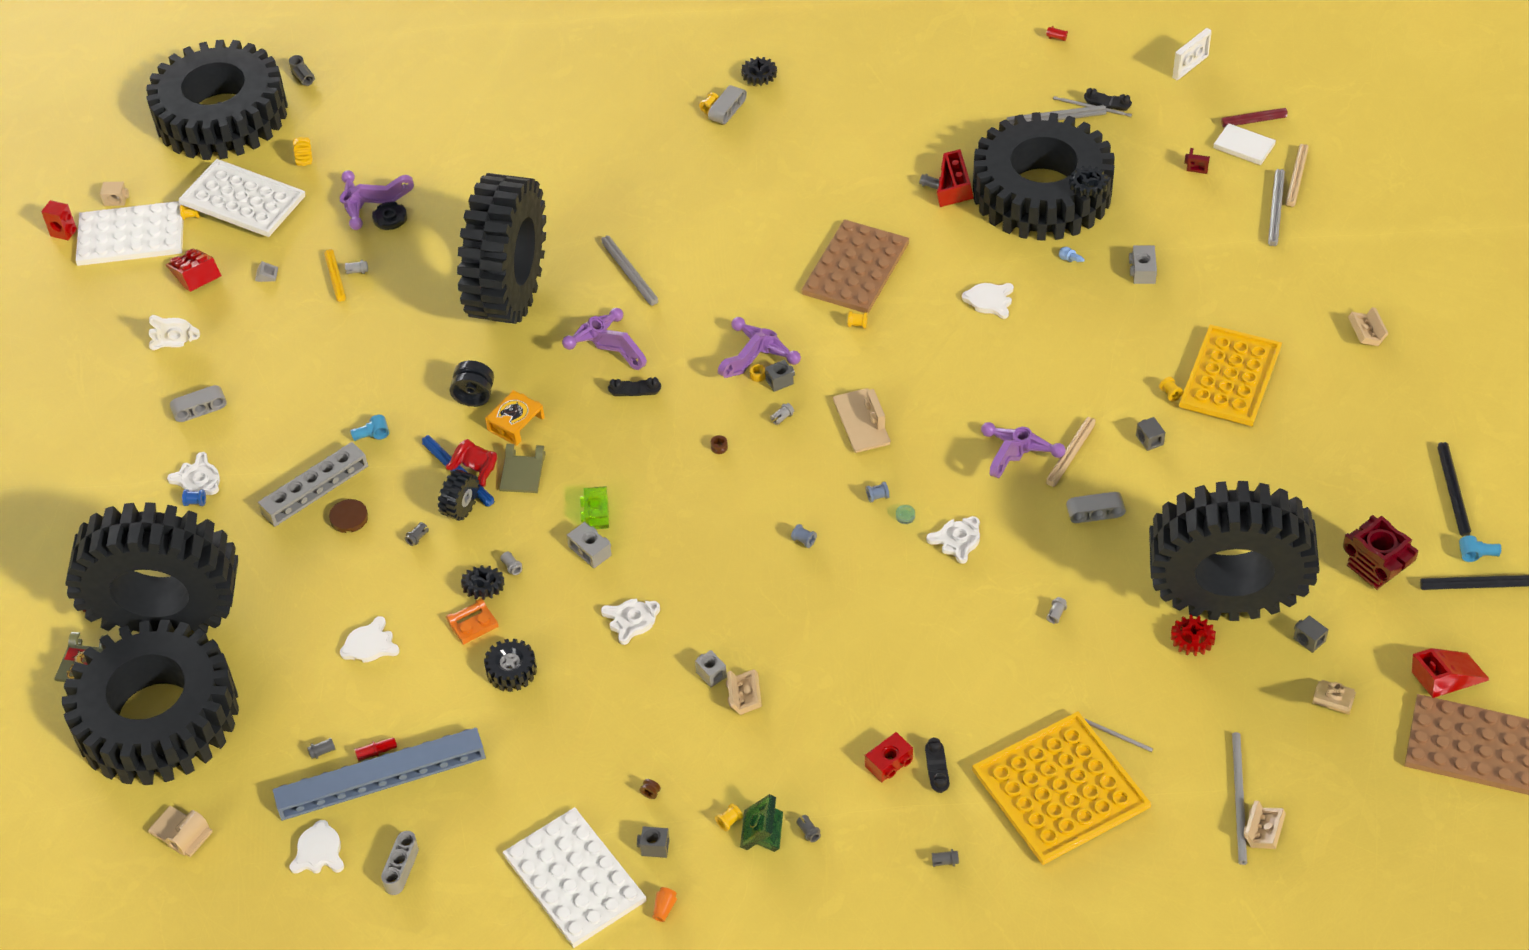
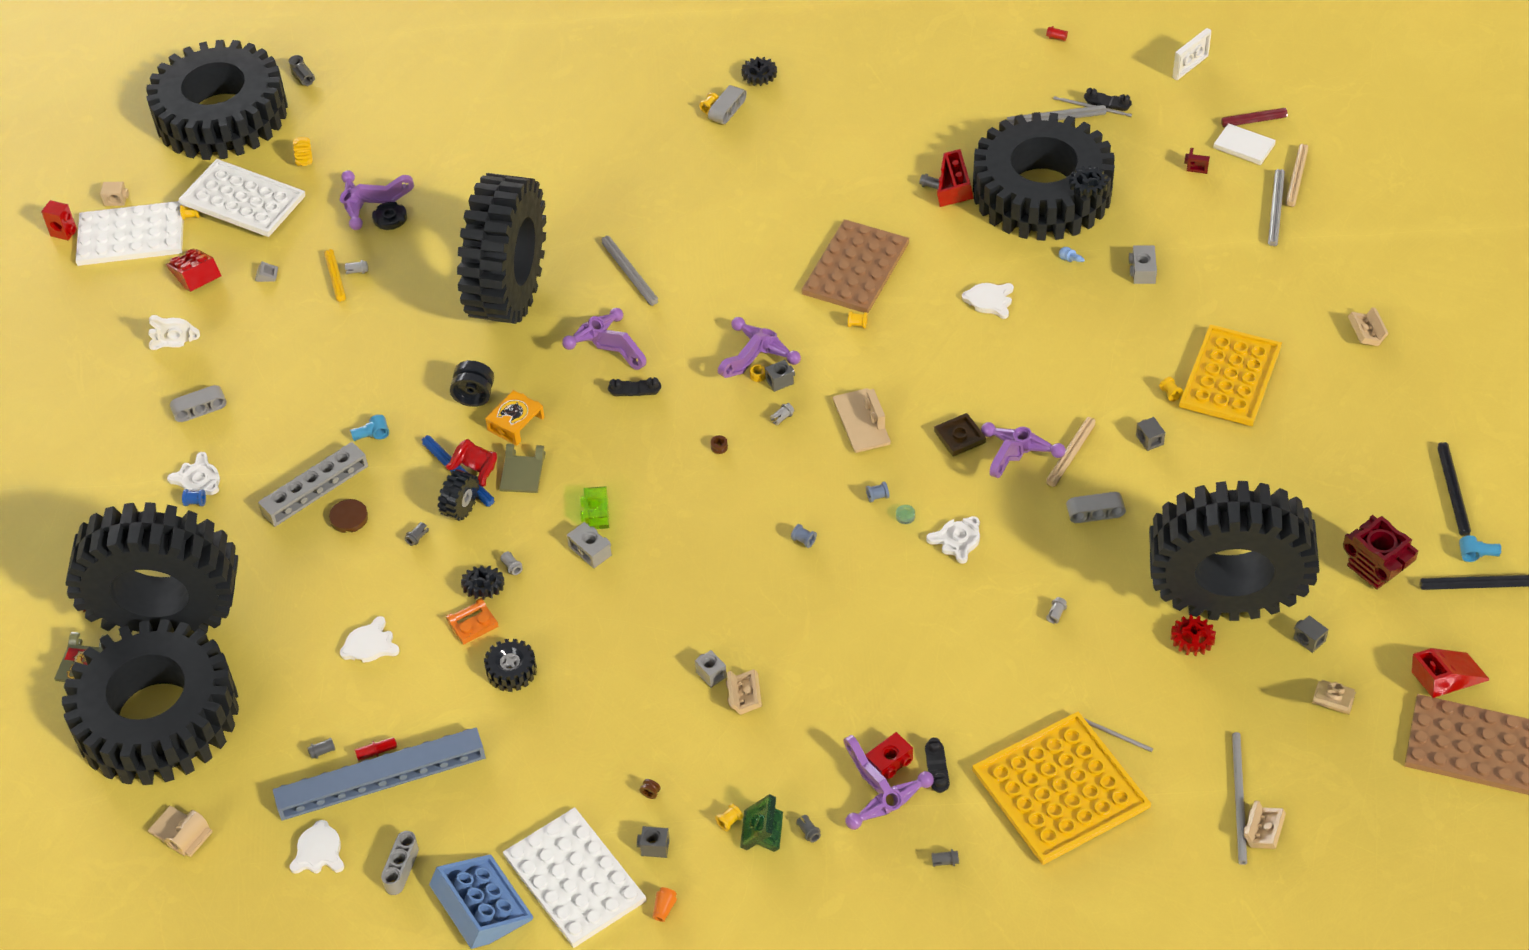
white tile [601,599,660,645] -> none
none -> medium blue slope [429,854,533,949]
none -> medium lavender piece [843,735,934,830]
none -> dark brown plate [934,413,986,456]

